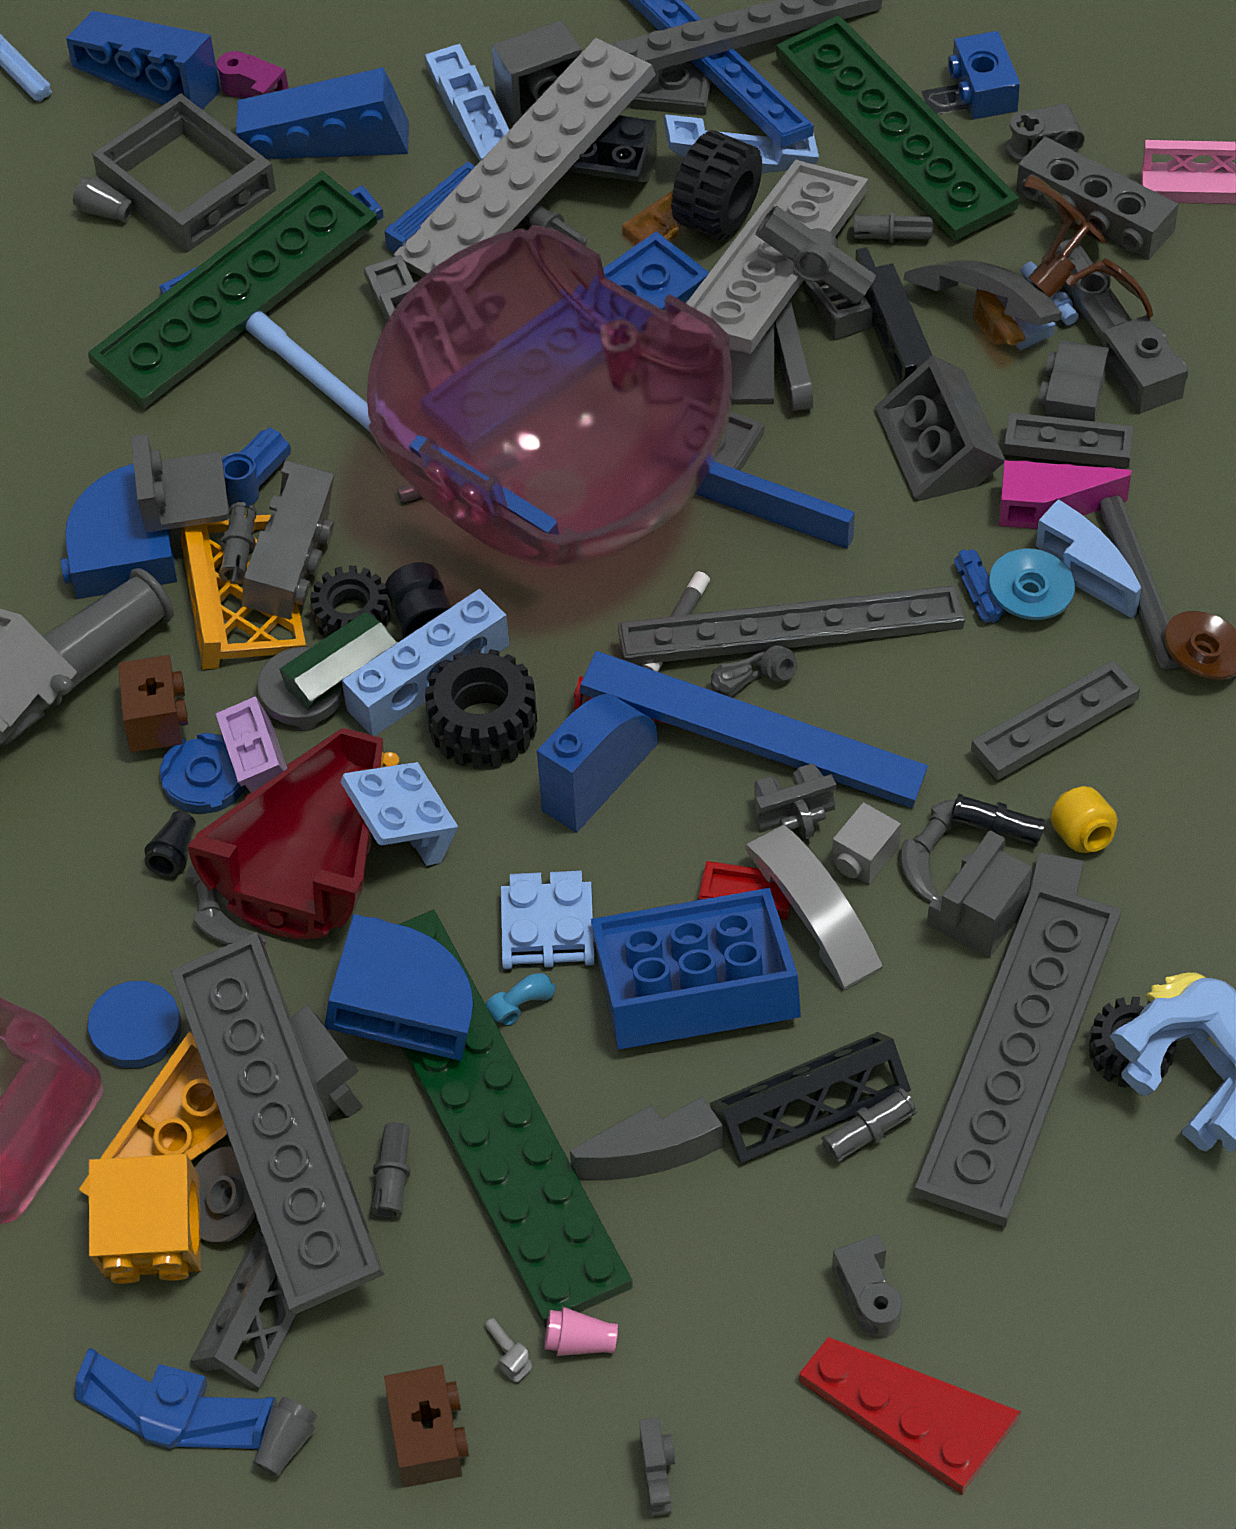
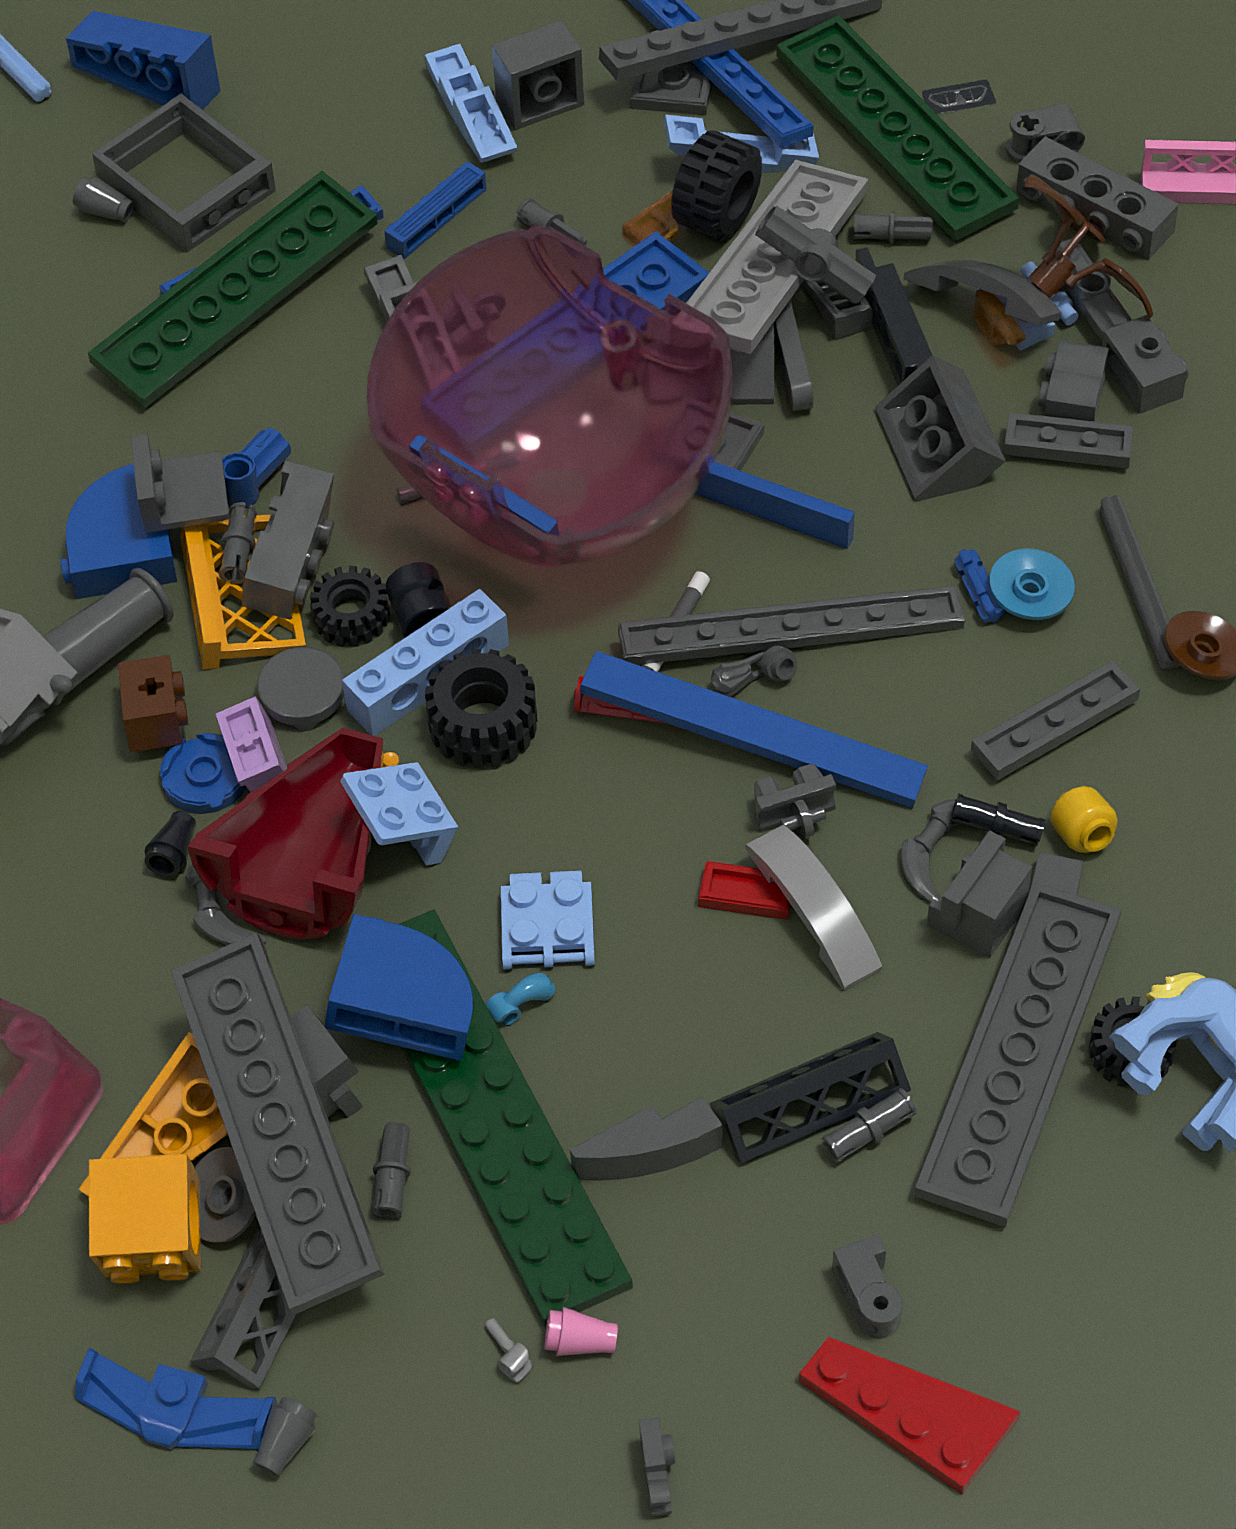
blue tile [88,981,181,1068] -> none
magenta leg [216,51,289,98] -> none
blue wedge [236,67,409,159] -> none
light blue piece [246,311,414,465] -> none
piece [279,612,397,711] -> none
reddish brown brick [384,1365,469,1488] -> none
light grey plate [393,38,656,292] -> none
blue brick [537,694,658,833] -> none
black slope [568,115,657,182] -> none
blue slope [591,888,801,1050] -> none
light grey brick [832,802,901,885] -> none
blue brick [948,31,1020,120] -> none
dark pink slope [999,460,1132,529] -> none
light blue slope [1036,499,1141,619] -> none

